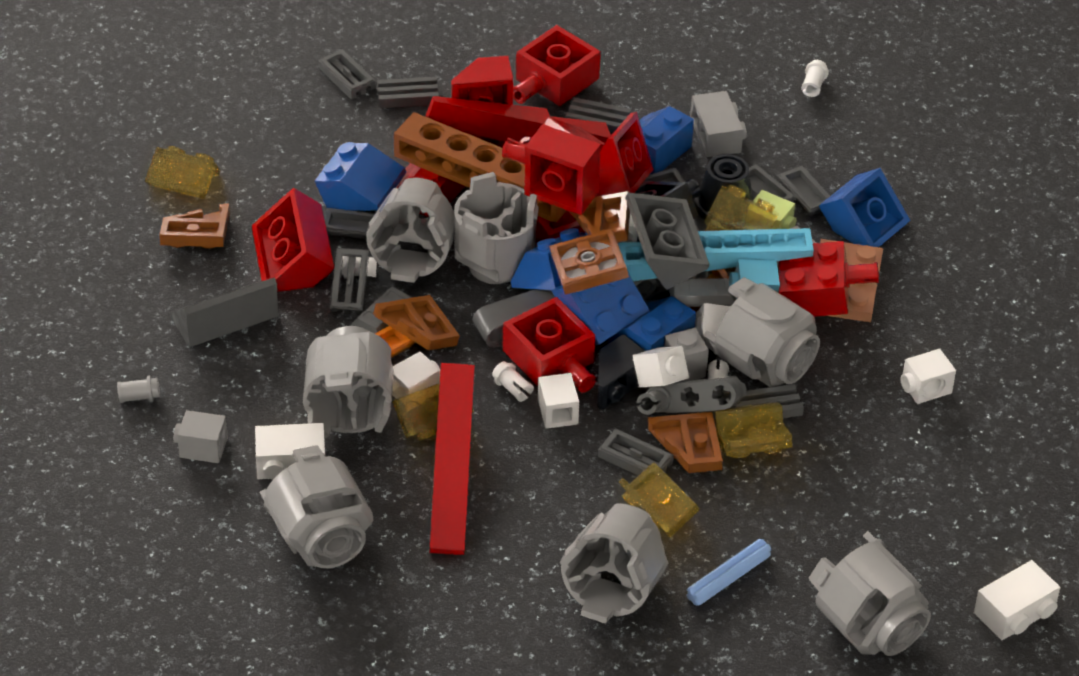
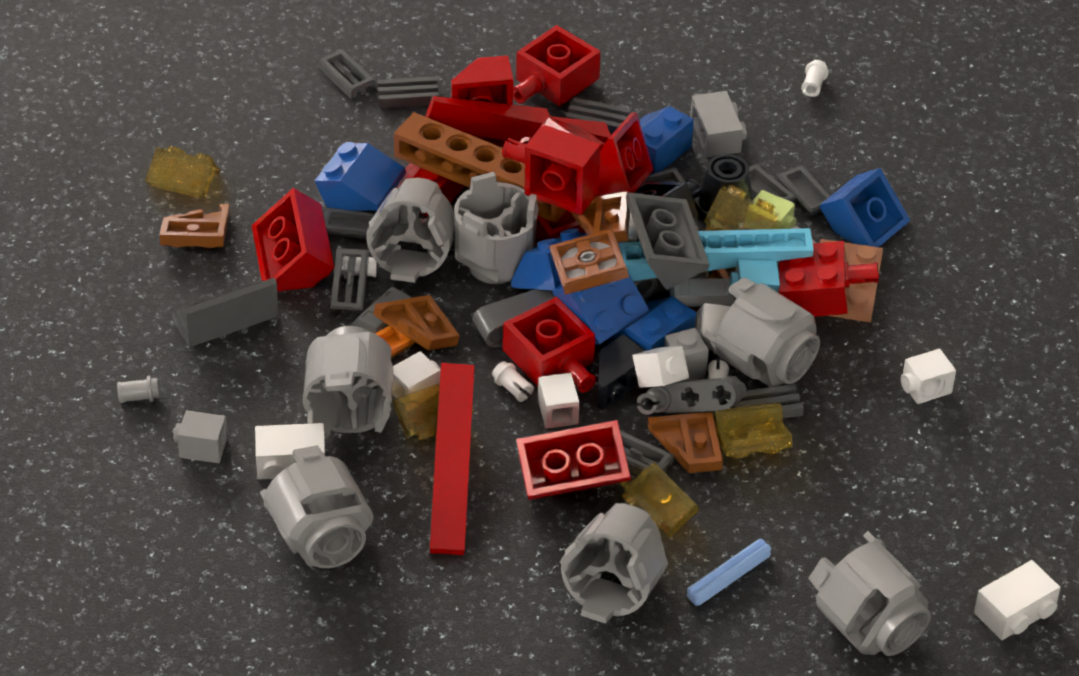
none -> red slope [516,420,631,500]

